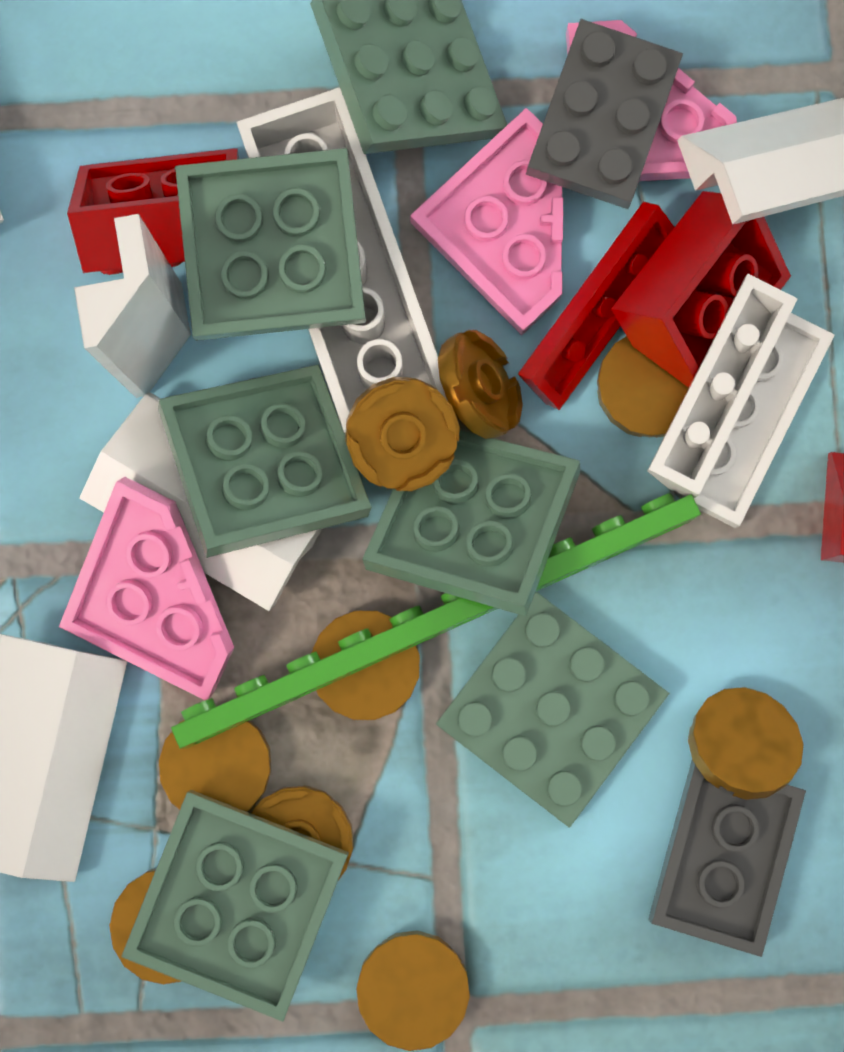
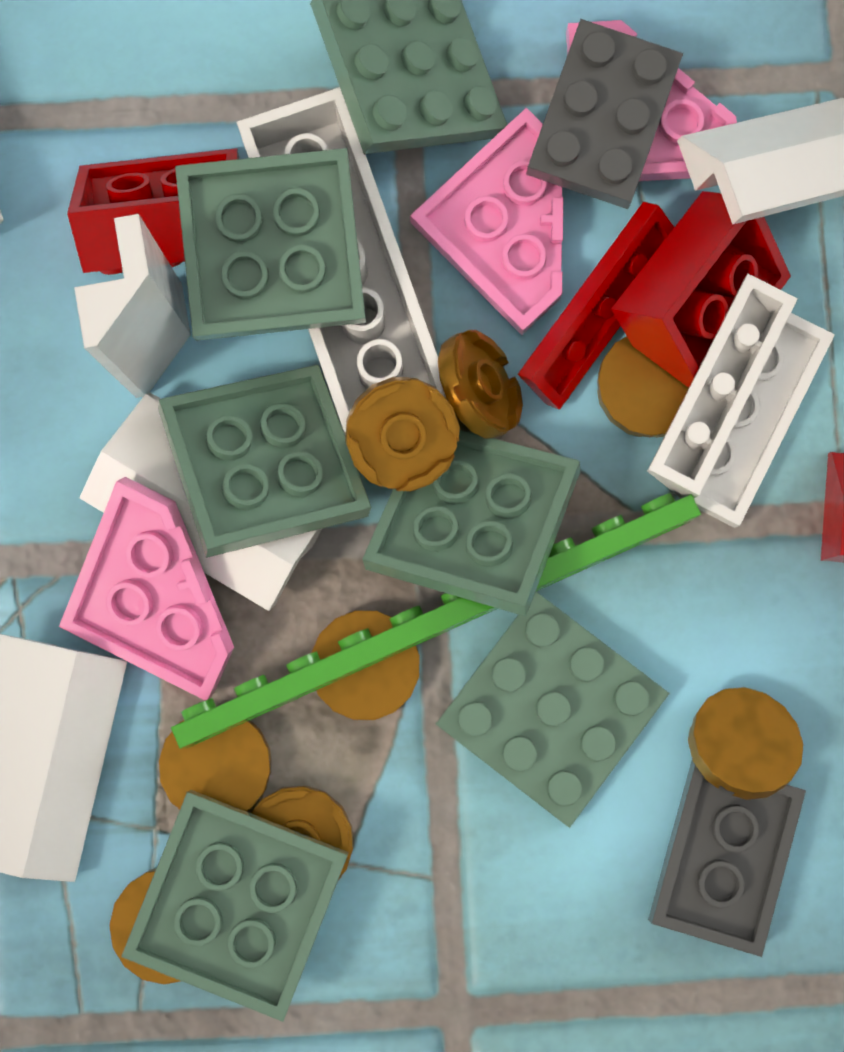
pearl gold tile [356,931,470,1051] -> none

